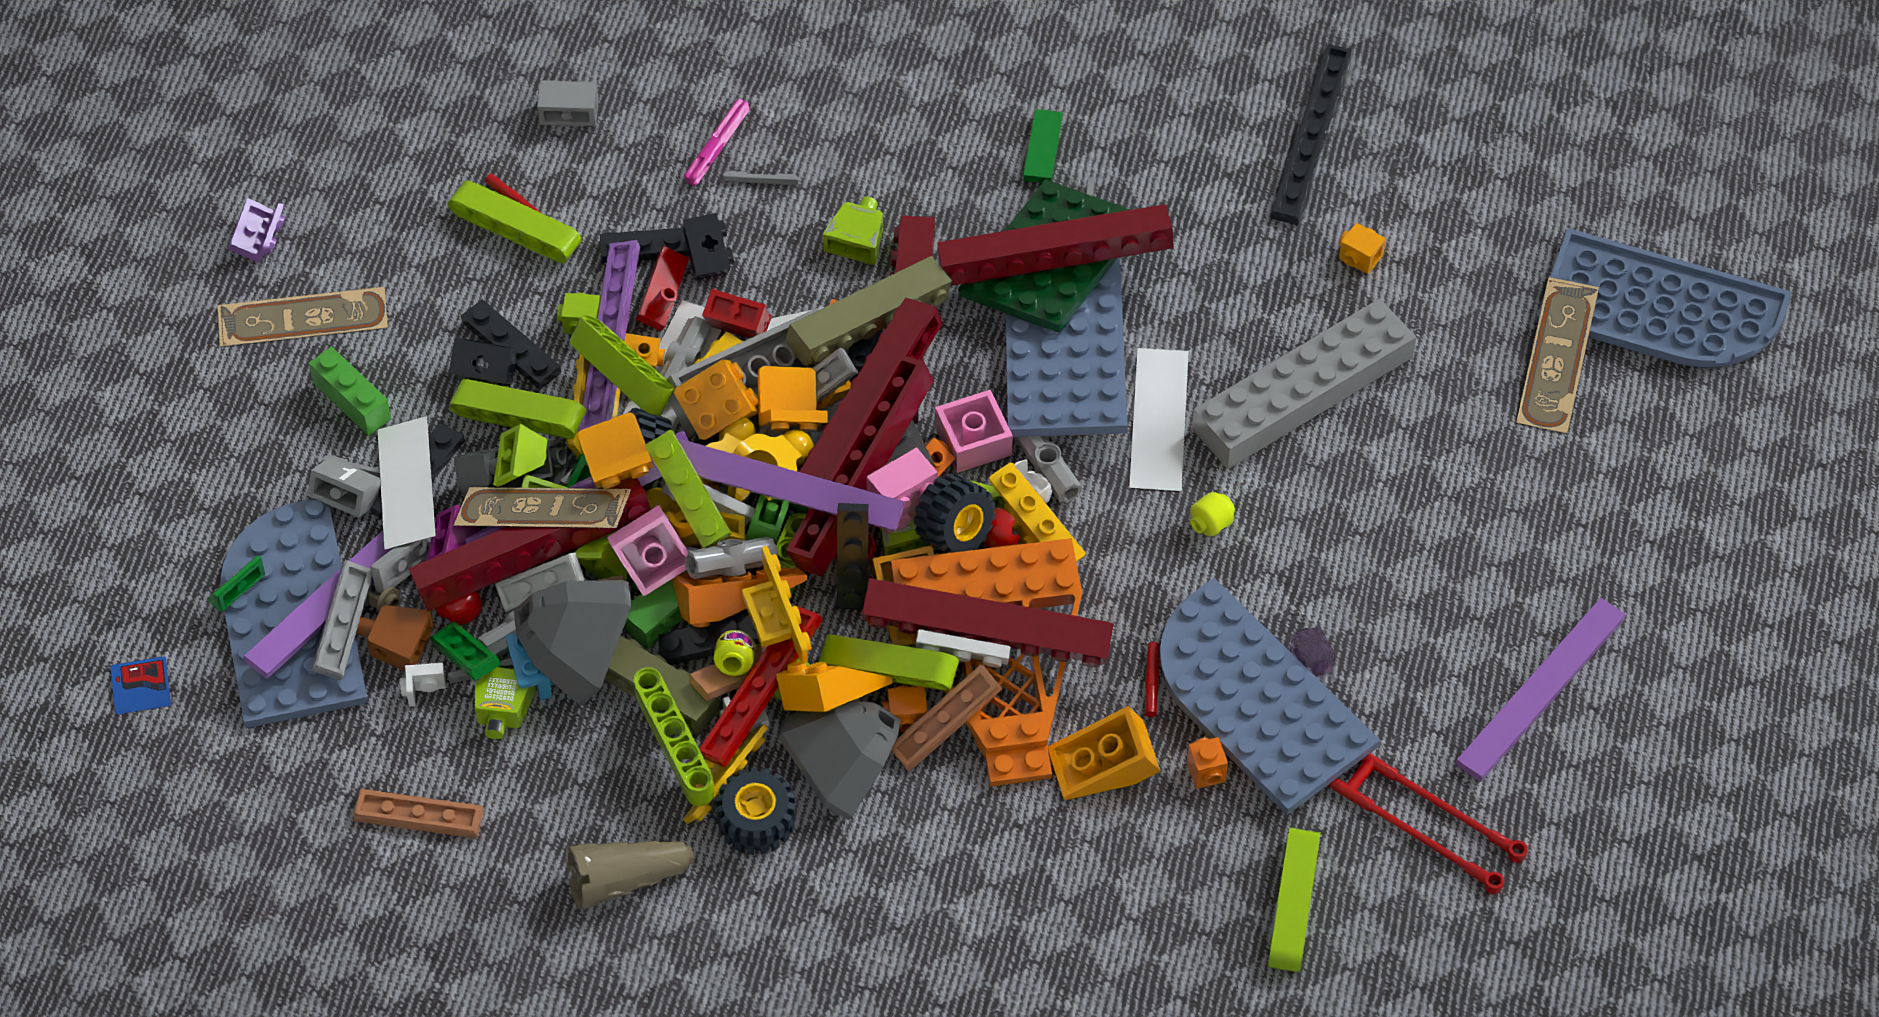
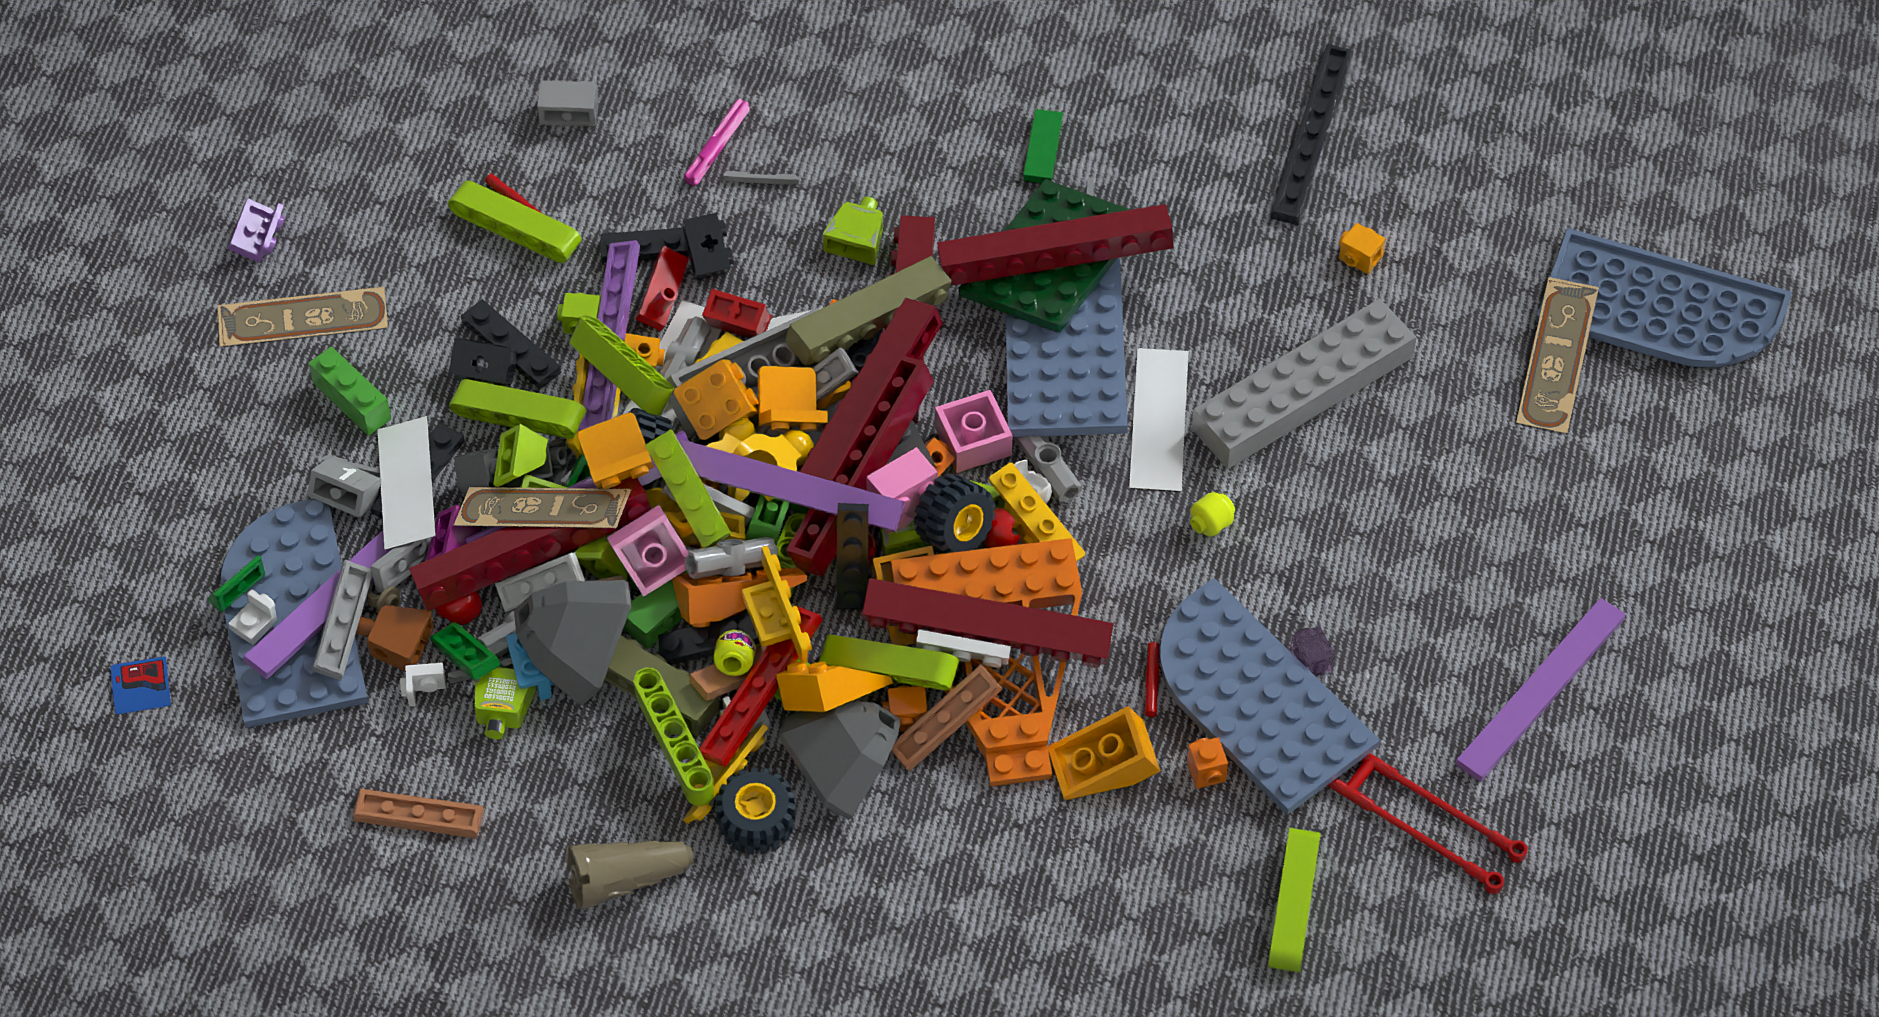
none -> white bracket [228,589,278,645]

